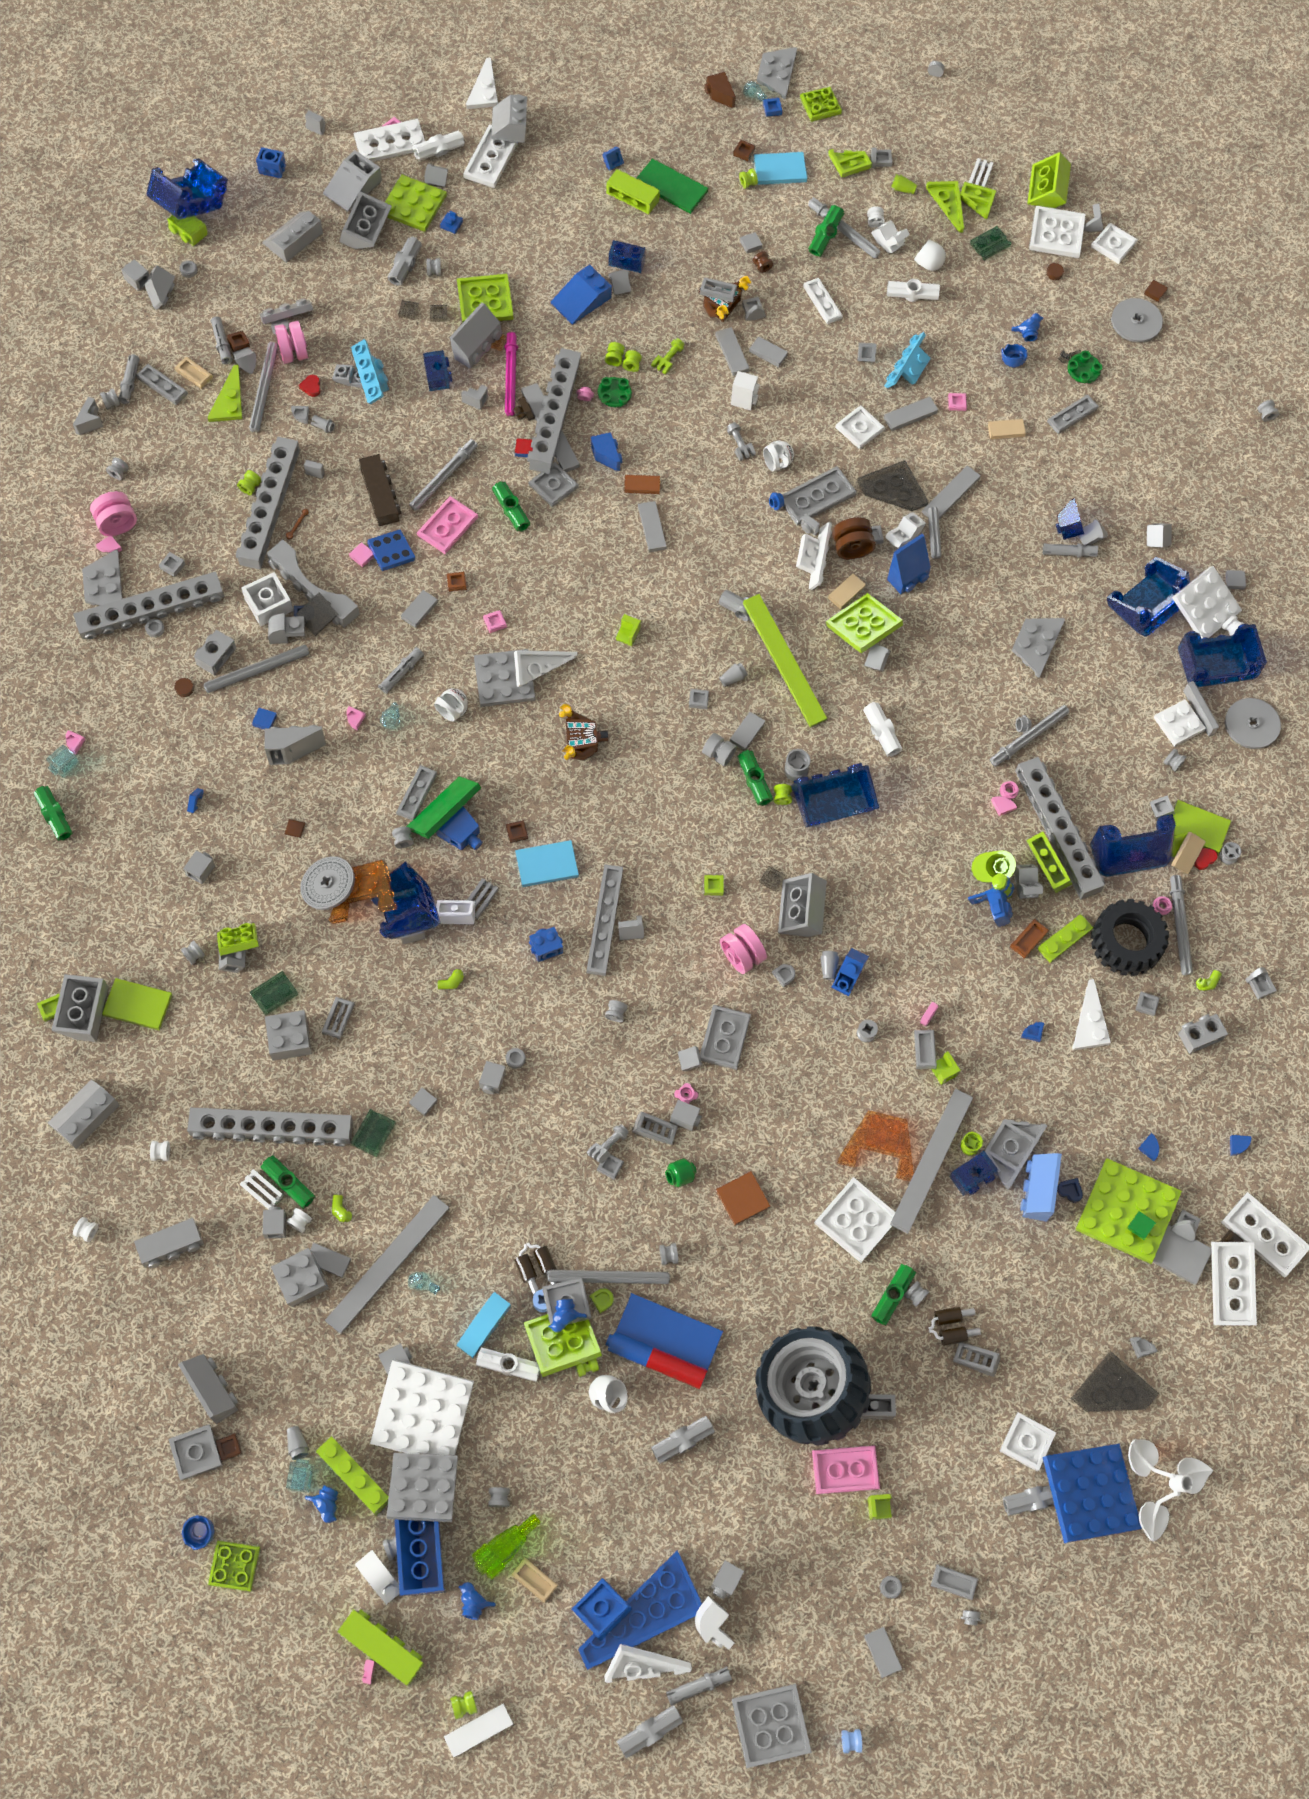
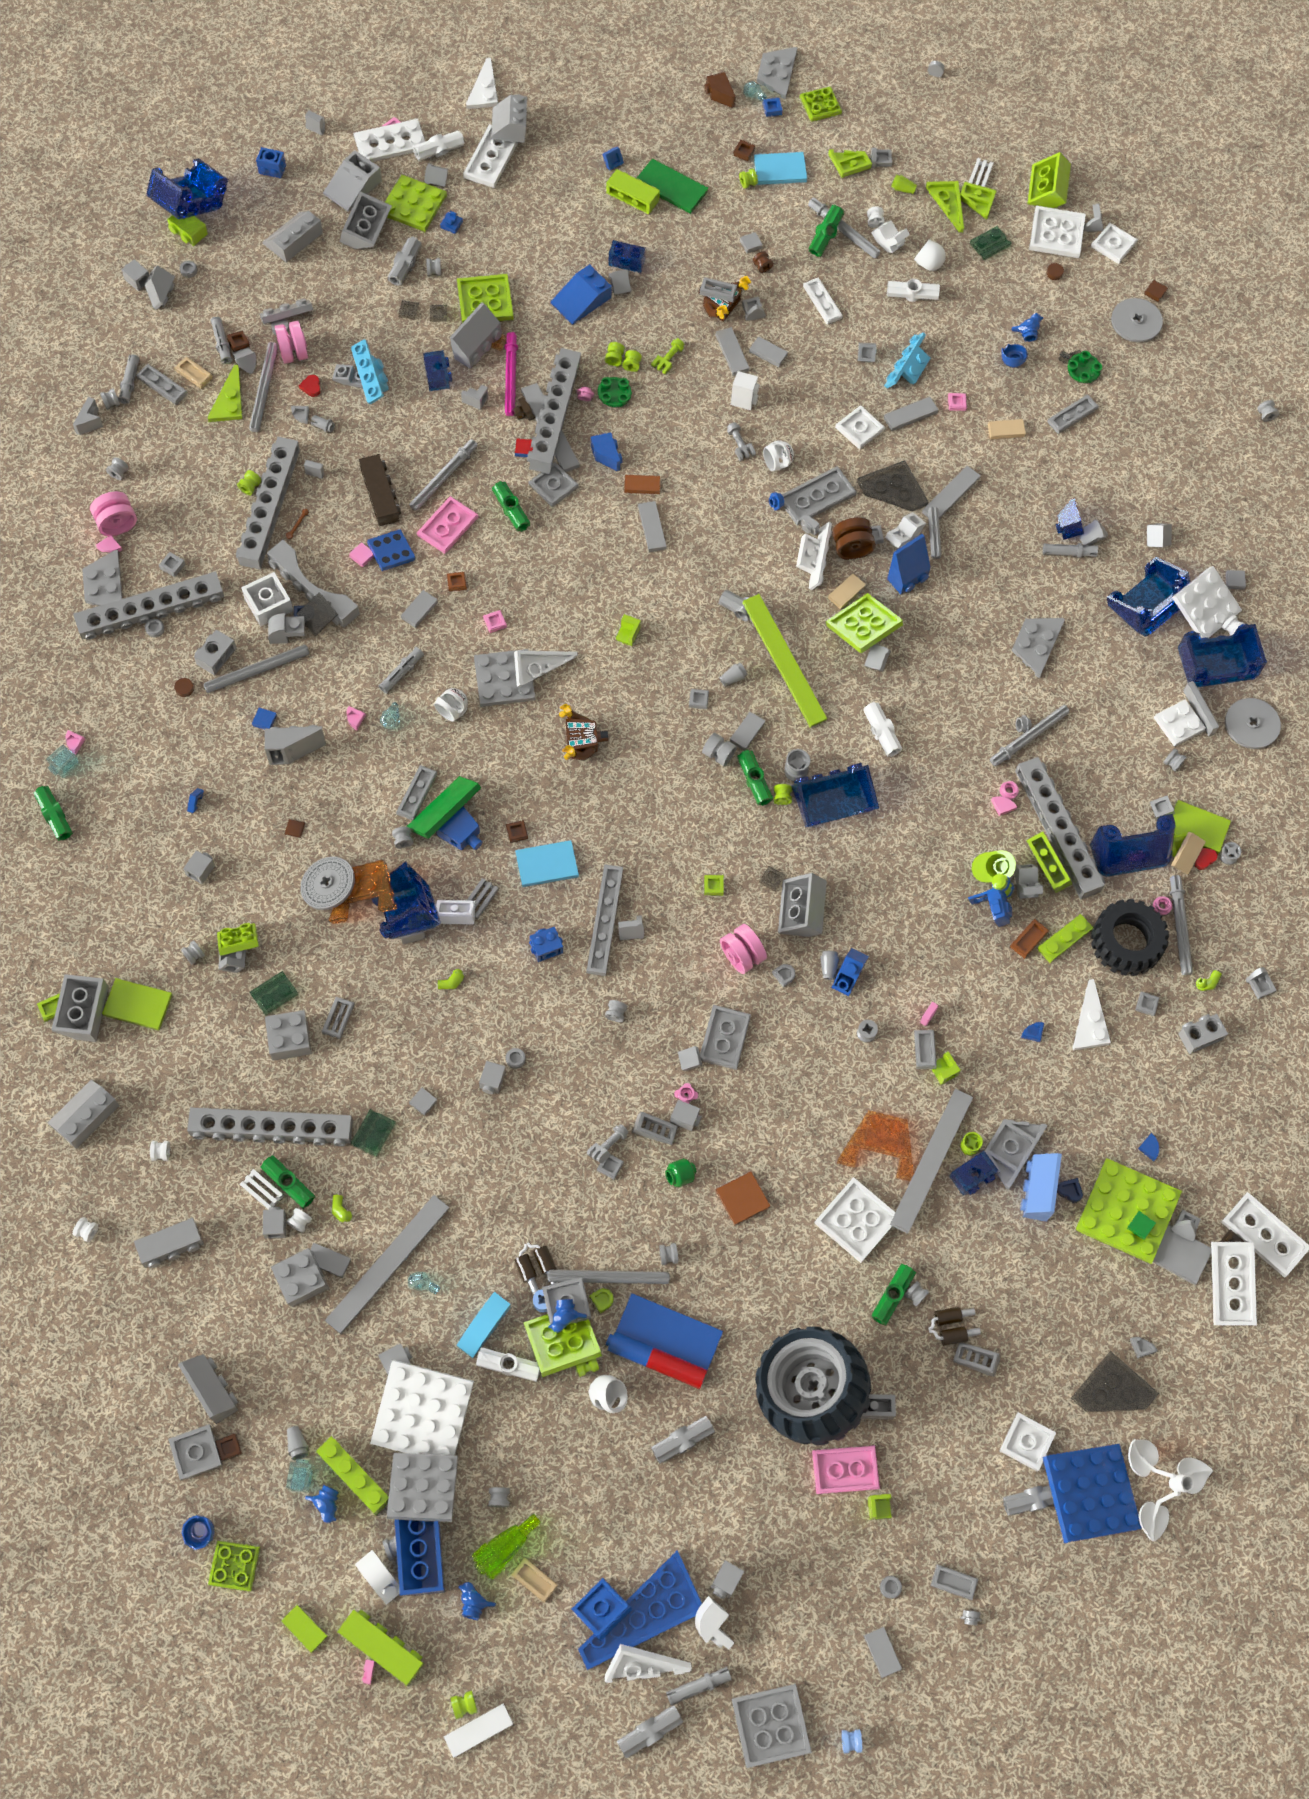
blue tile [1230,1135,1252,1156] -> none
none -> lime tile [281,1605,328,1653]

